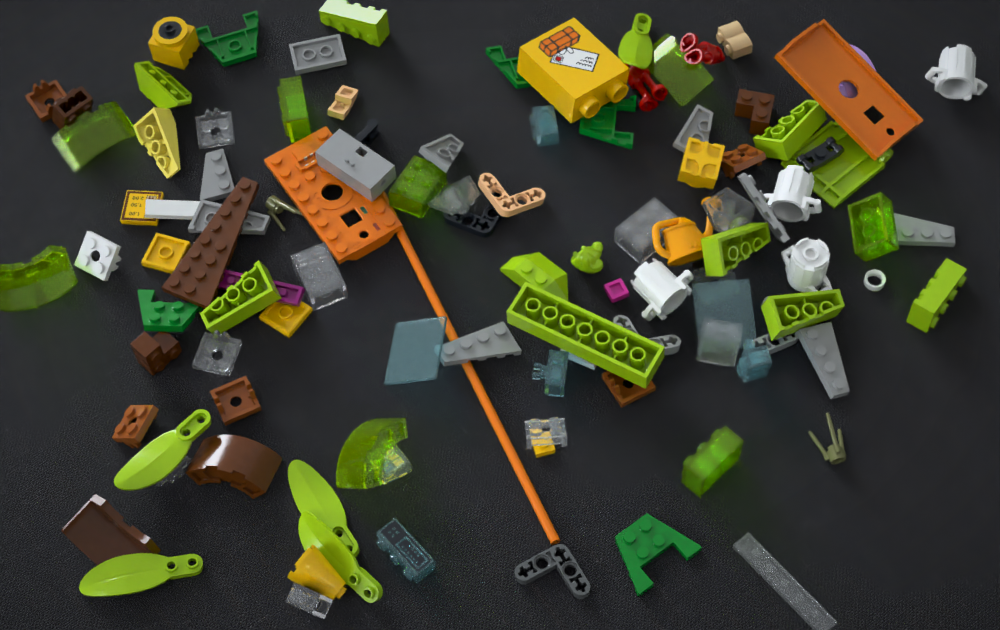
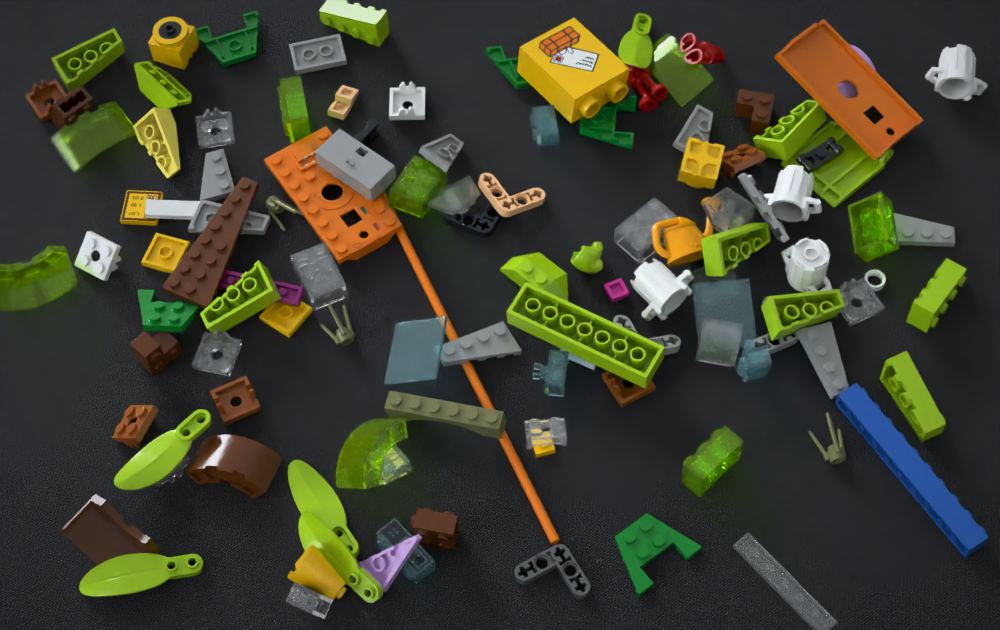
tan brick [716,21,753,60] -> none
none -> lime wedge [51,28,126,91]
none -> olive plant [321,304,355,347]
none -> lavender wing [358,534,422,592]
none -> olive arch [384,391,507,439]
none -> white piece [389,81,426,120]
none -> reddish brown brick [410,508,460,551]
none -> blue brick [835,383,989,558]
none -> clear piece [840,278,885,326]
none -> lime wedge [879,351,946,442]

